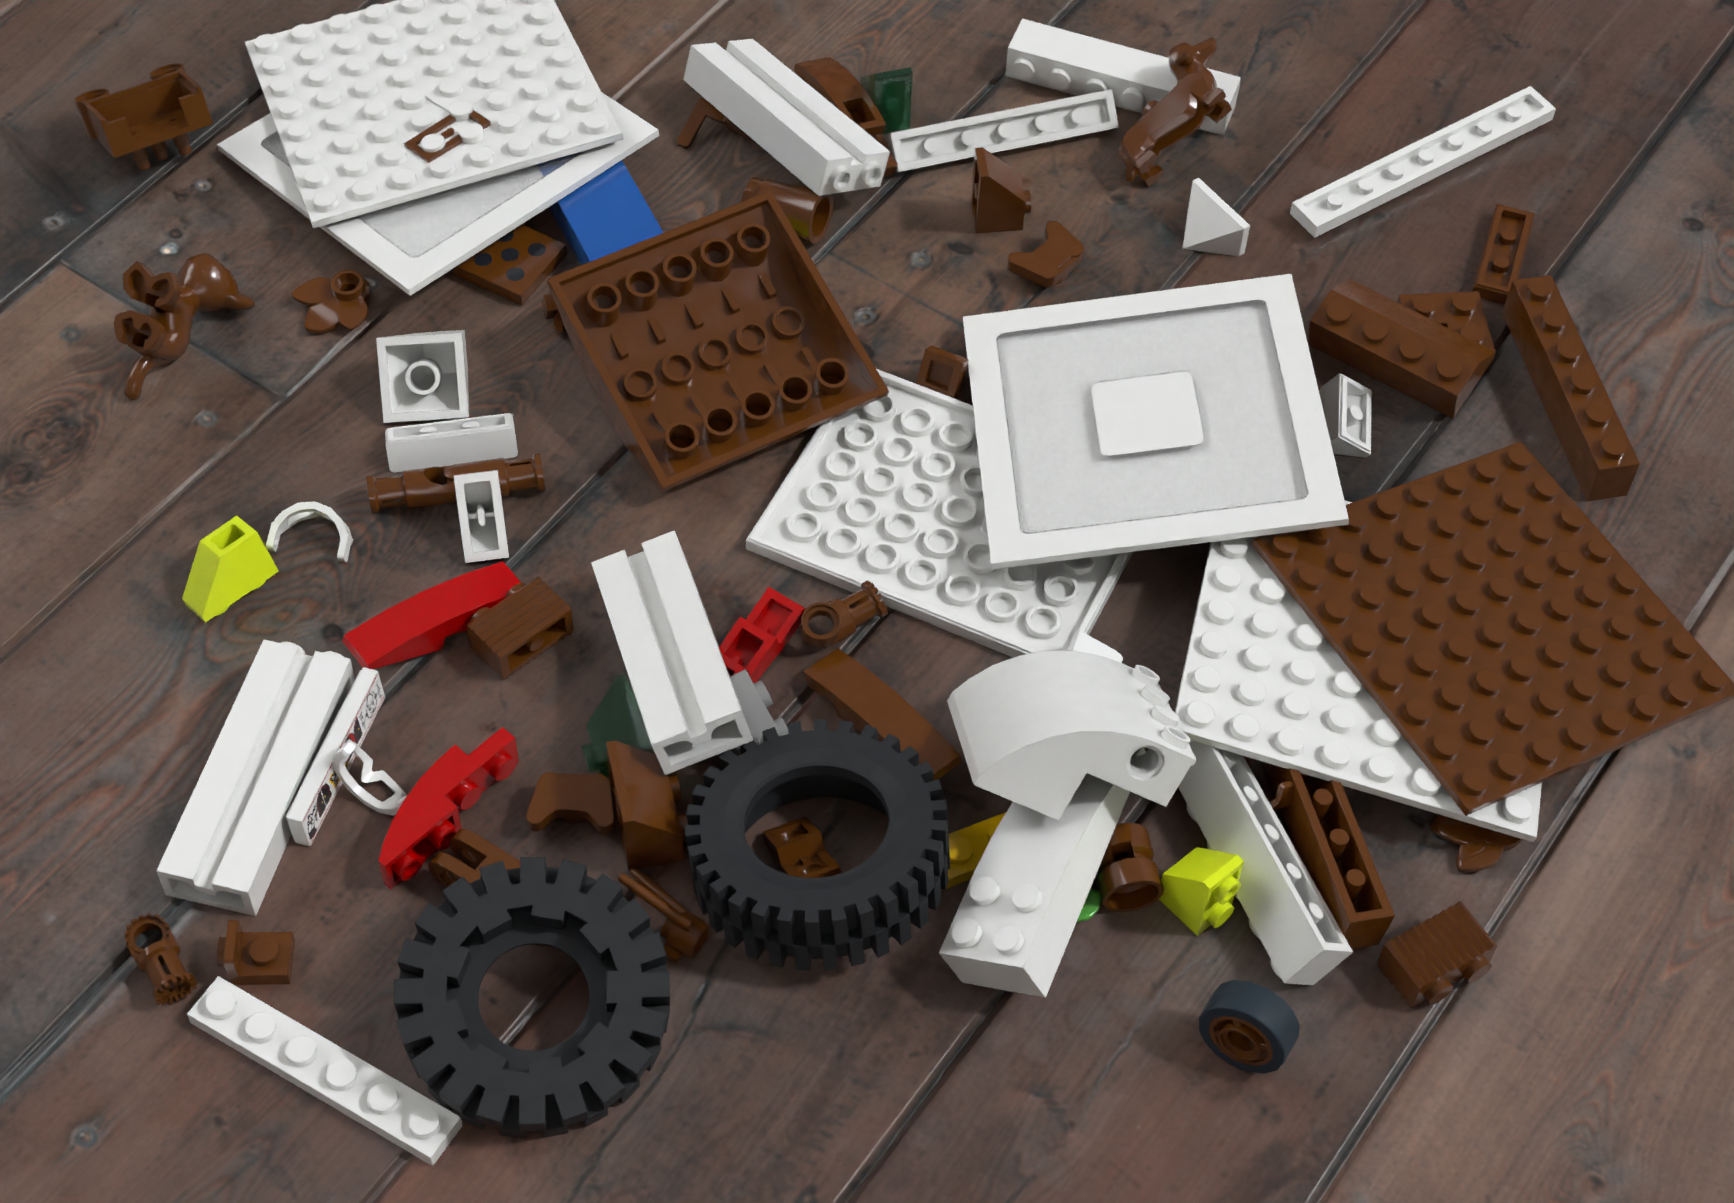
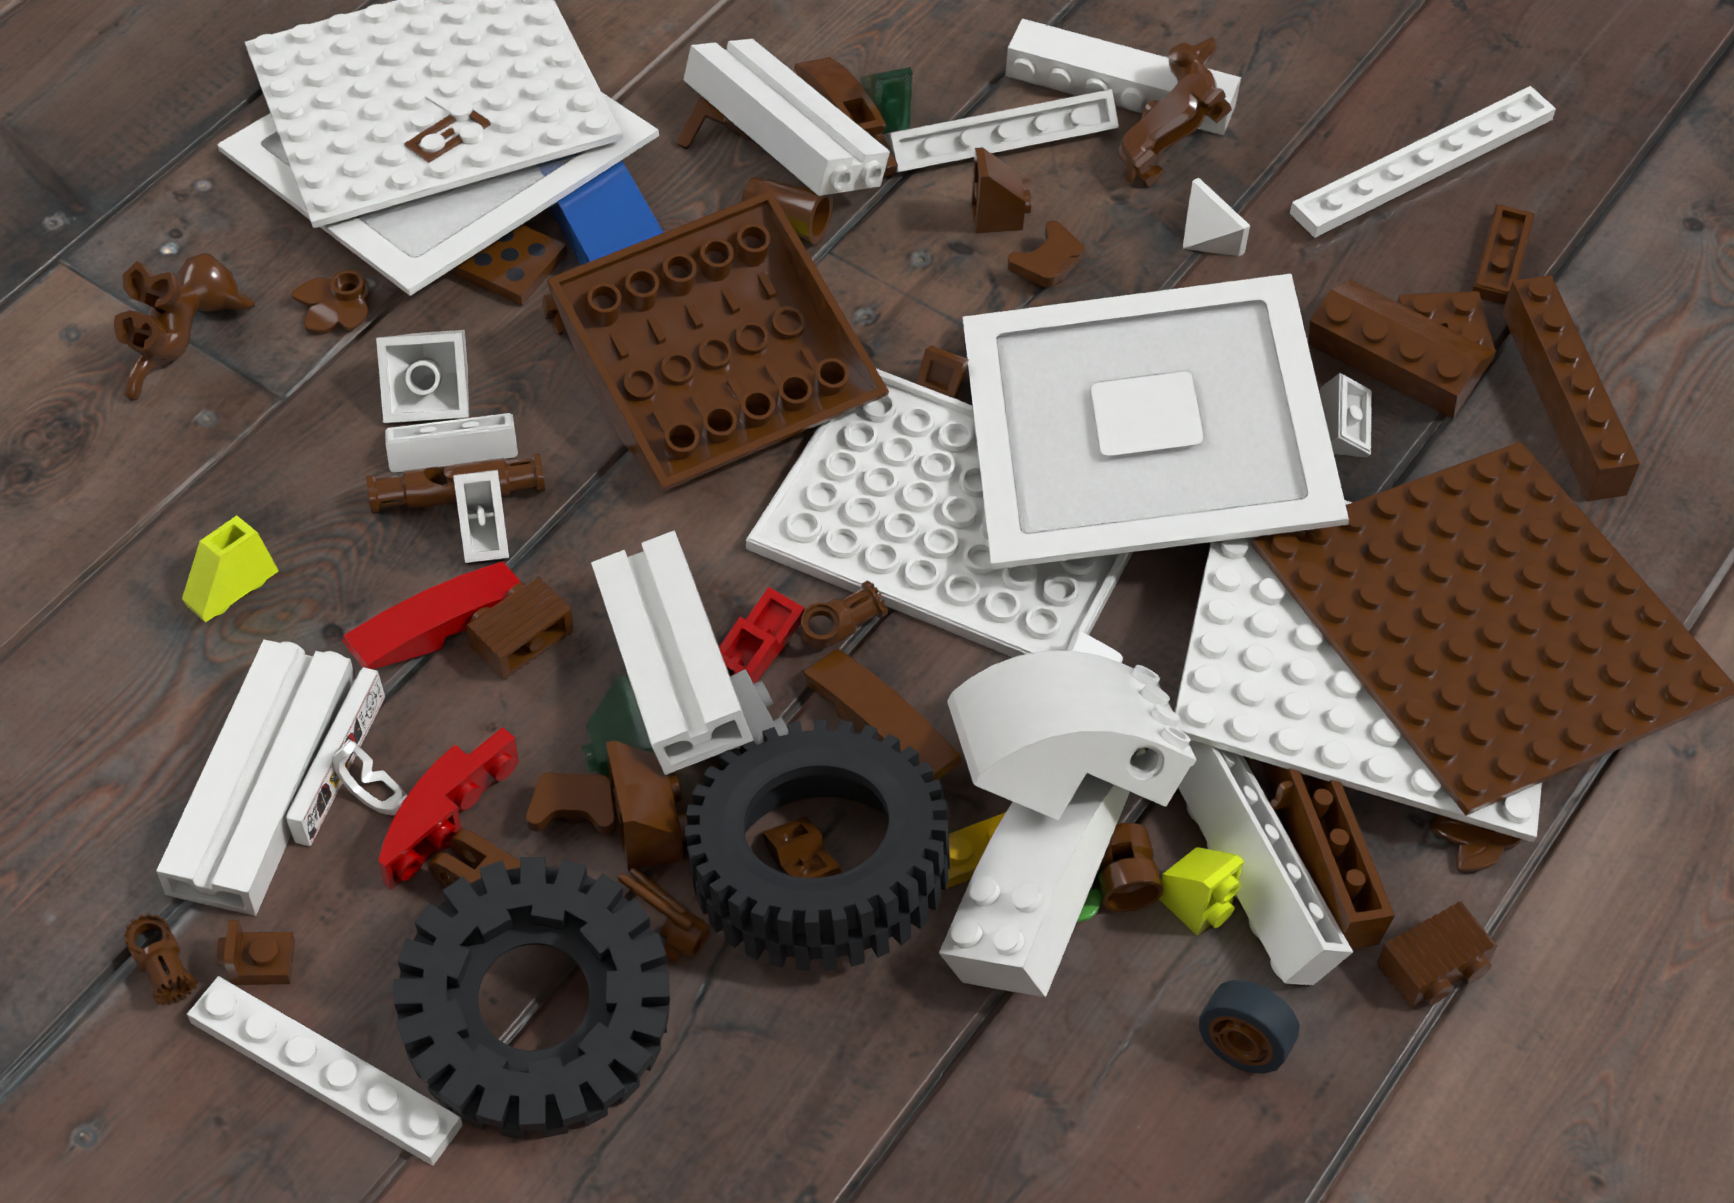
reddish brown piece [74,63,213,171] -> none
white helmet [266,501,354,562] -> none

